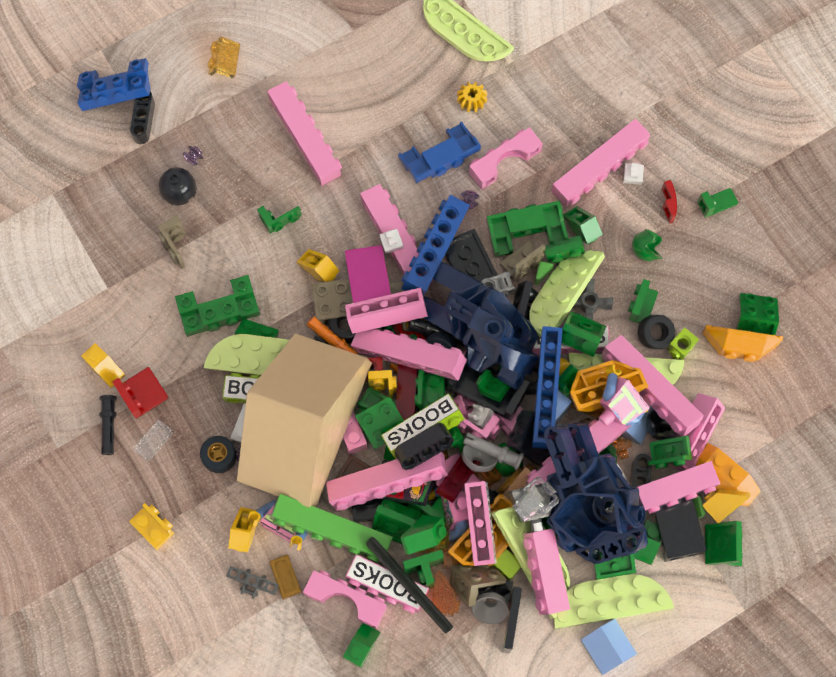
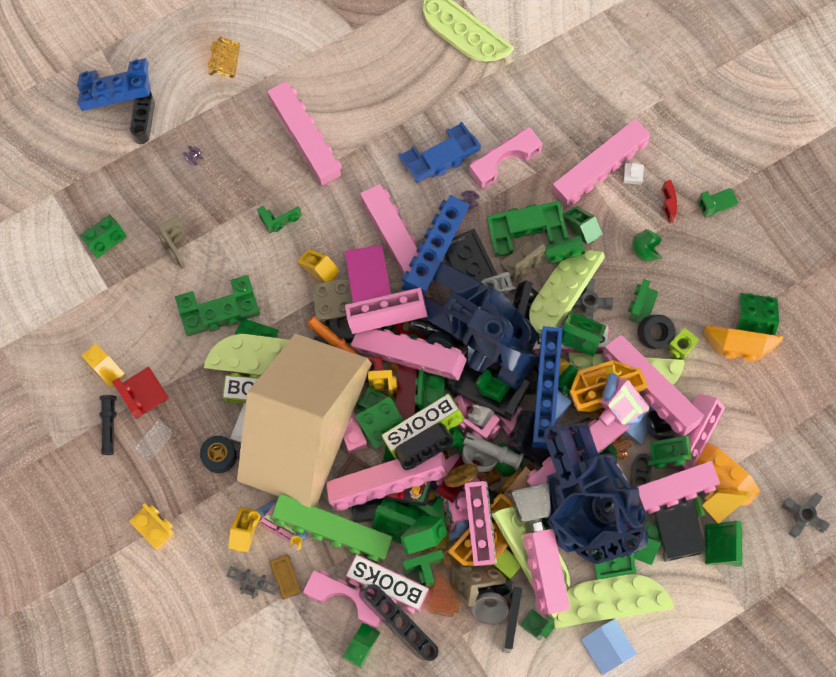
black cylinder [158,167,197,206] -> none
pearl dark grey axle [366,537,453,633] -> none
white tile [379,229,403,254] -> none
yellow gear [457,81,487,113] -> none
clear piece [512,477,559,522] -> none
bright green slope [534,261,554,285] -> none
none -> green bracket [79,214,127,258]
none -> black beam [359,584,439,661]
none -> pearl gold wheel [444,463,479,487]
none -> green bracket [520,609,555,641]
none -> dark grey pin [781,493,830,538]

